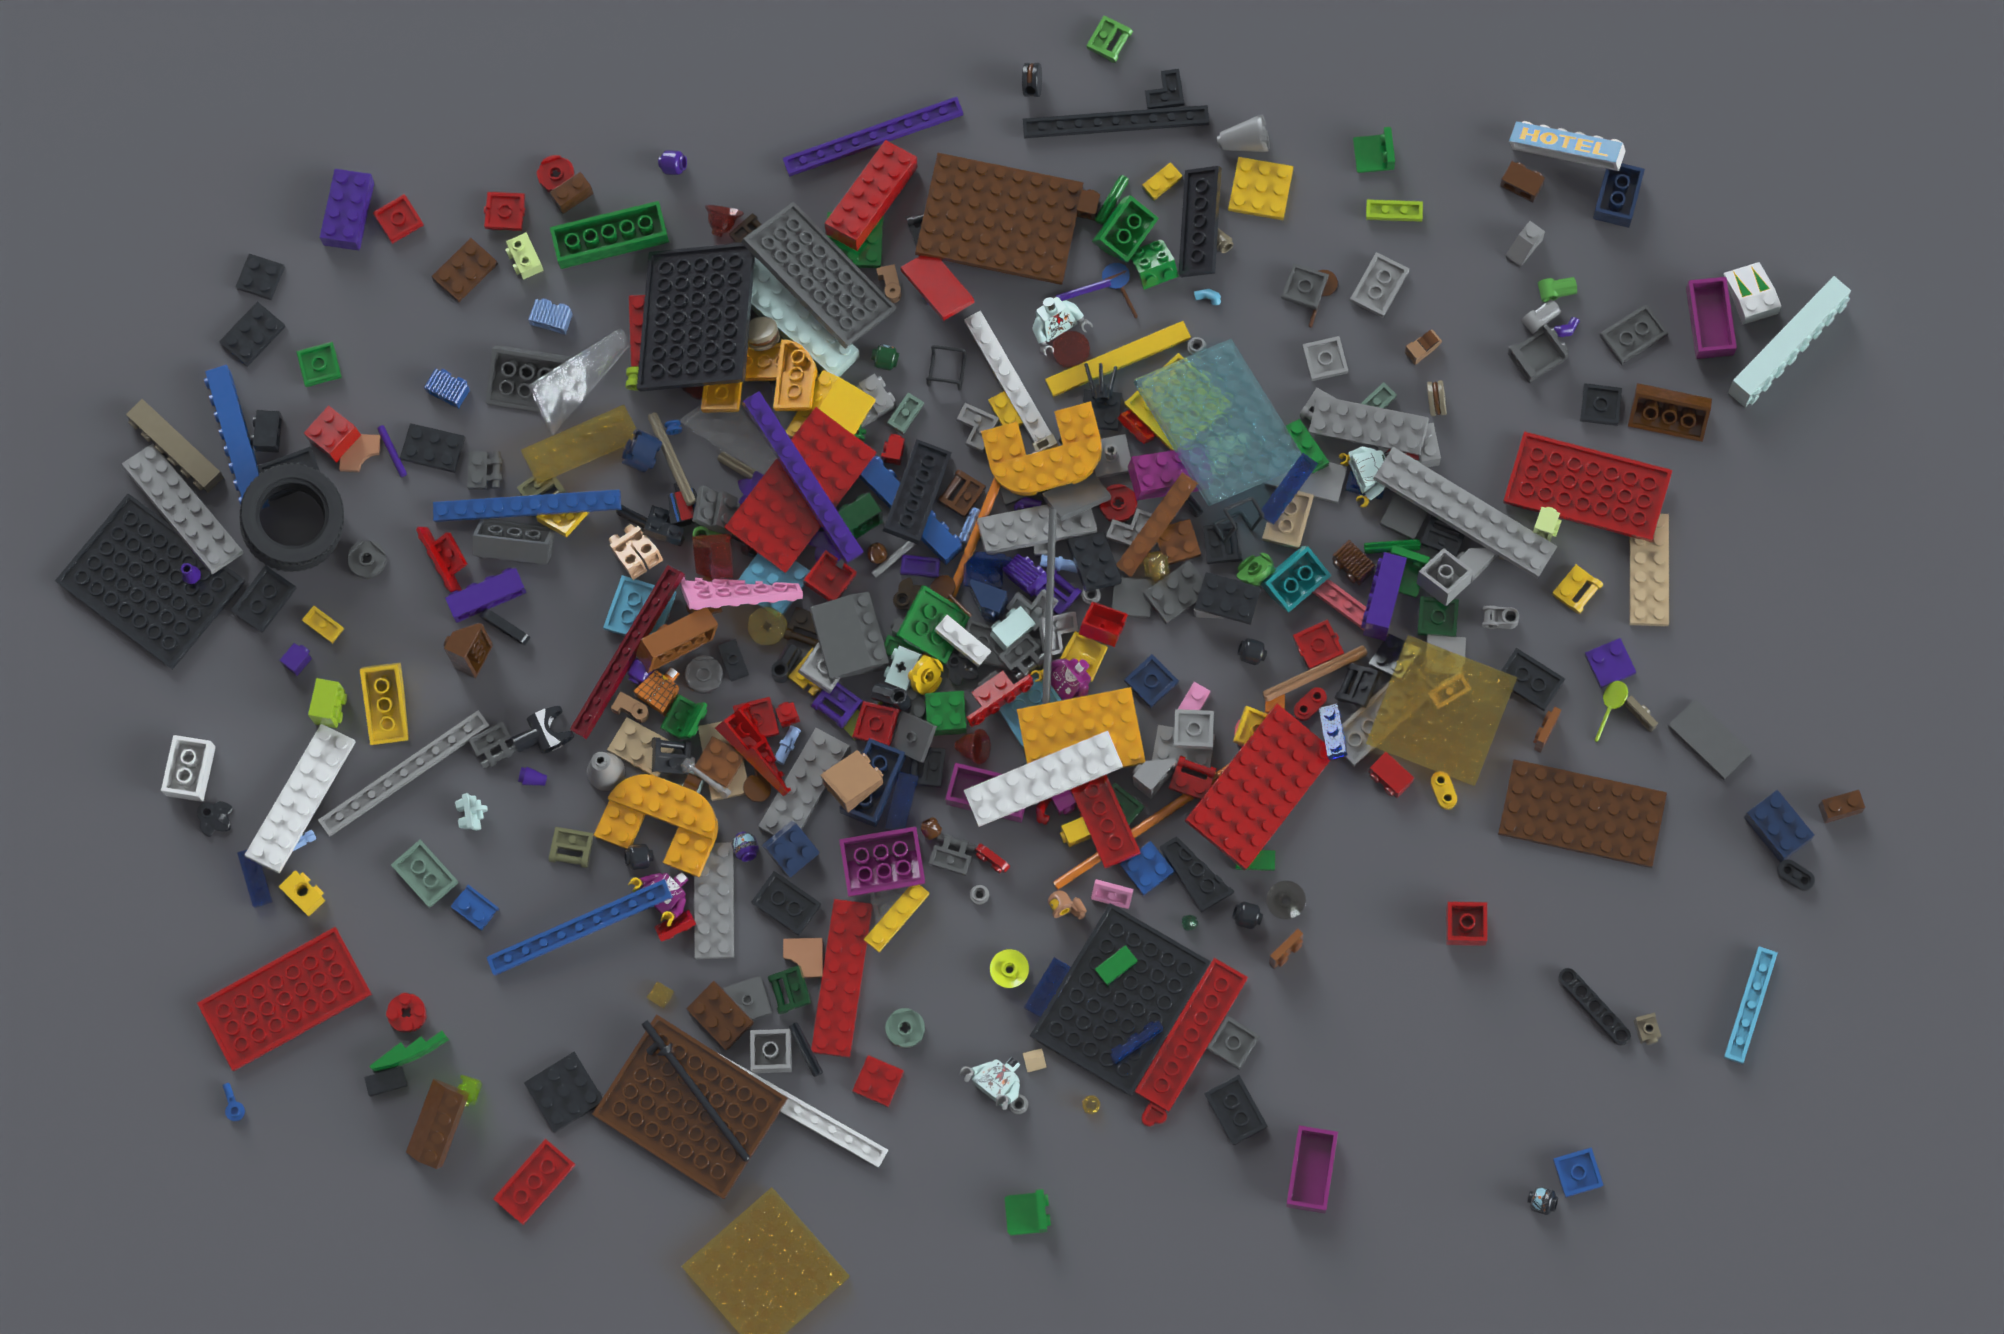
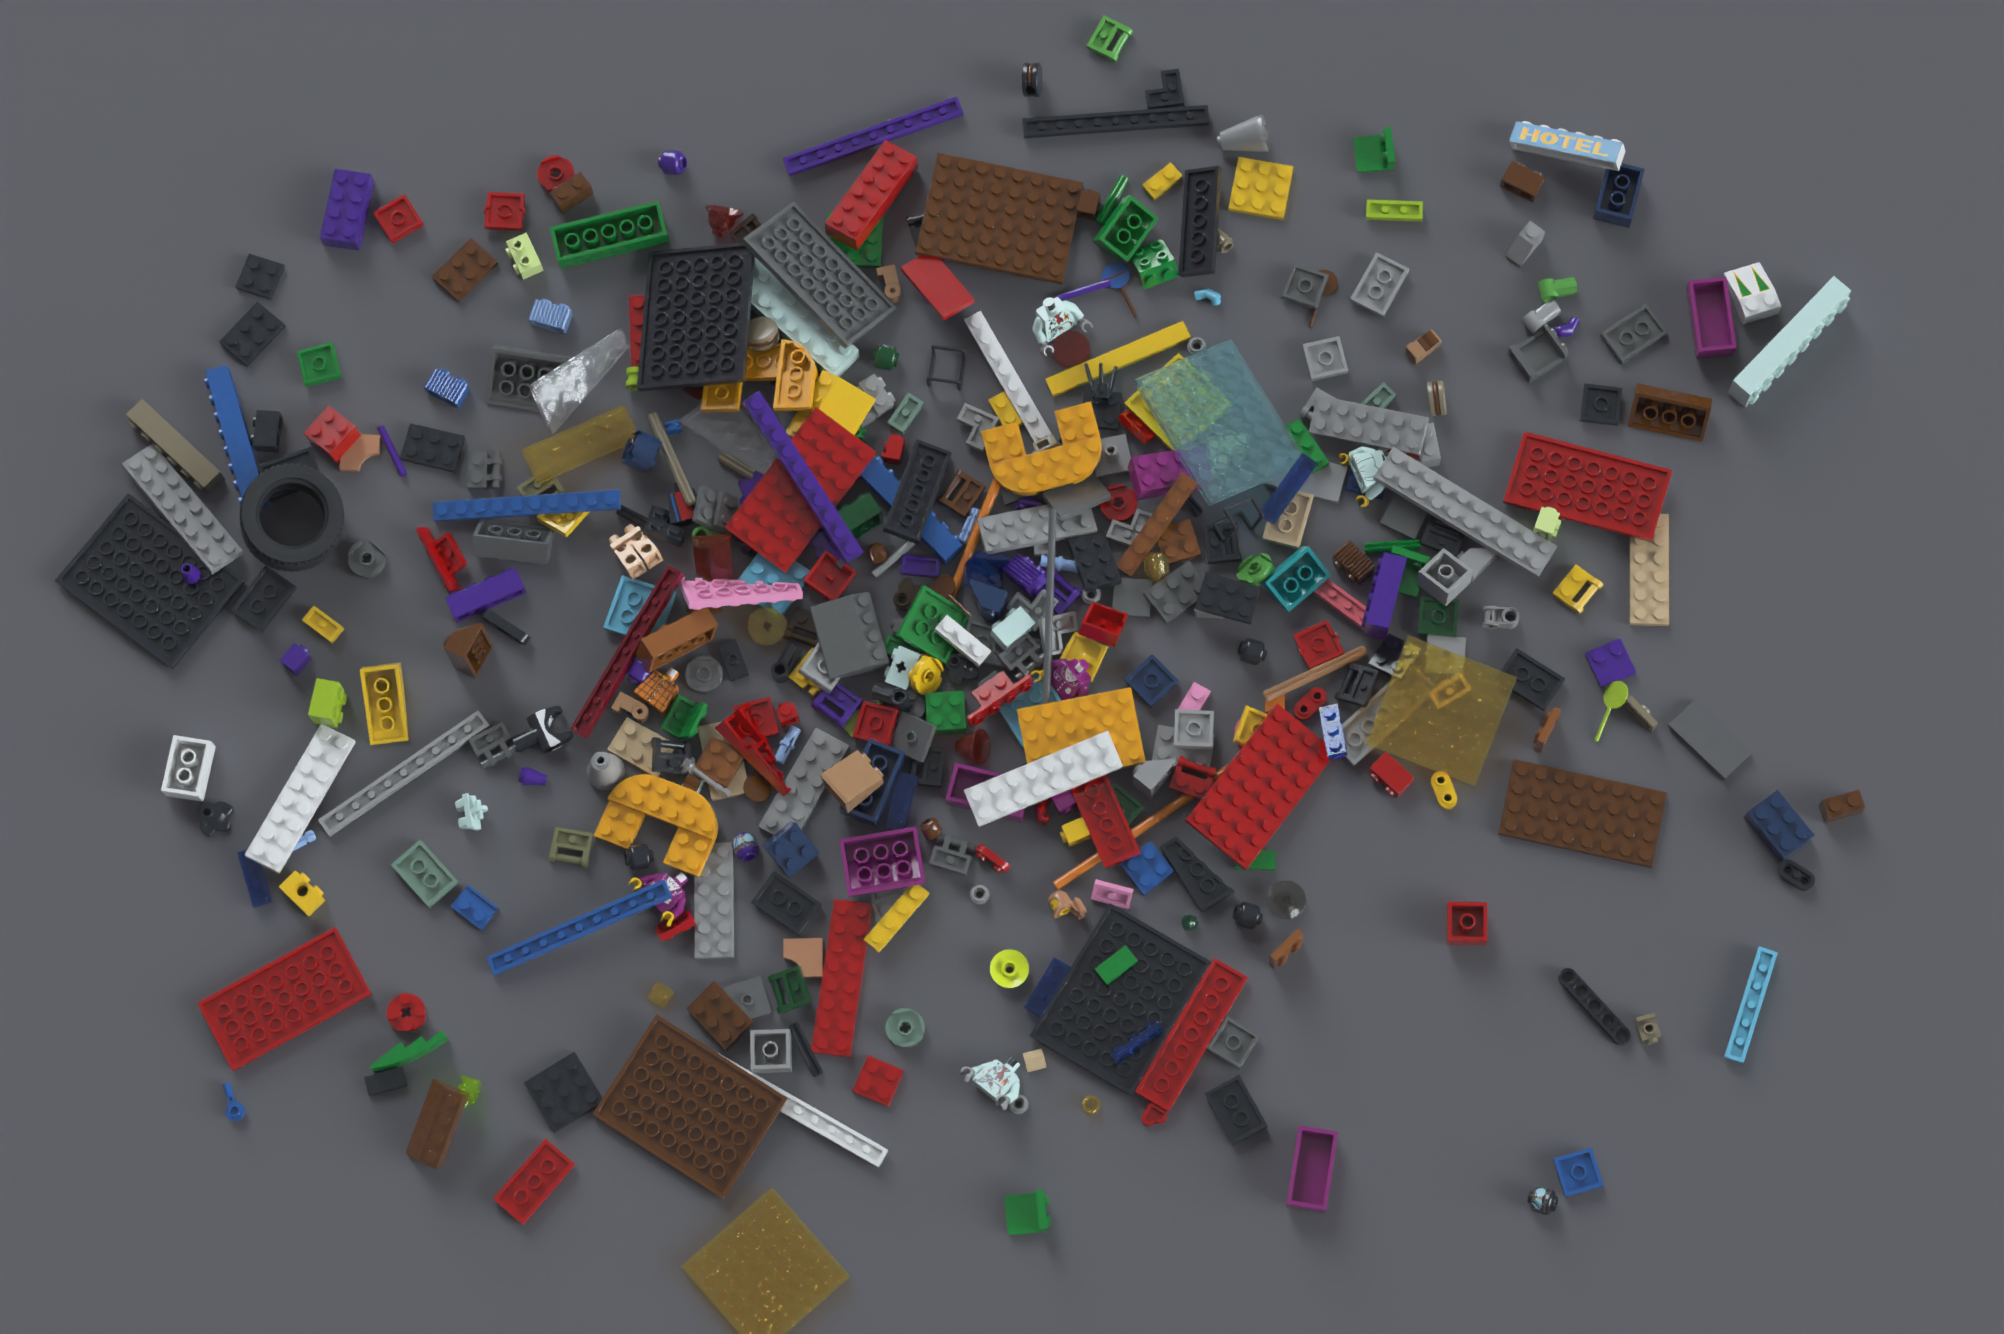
black piece [642,1020,750,1162] -> none

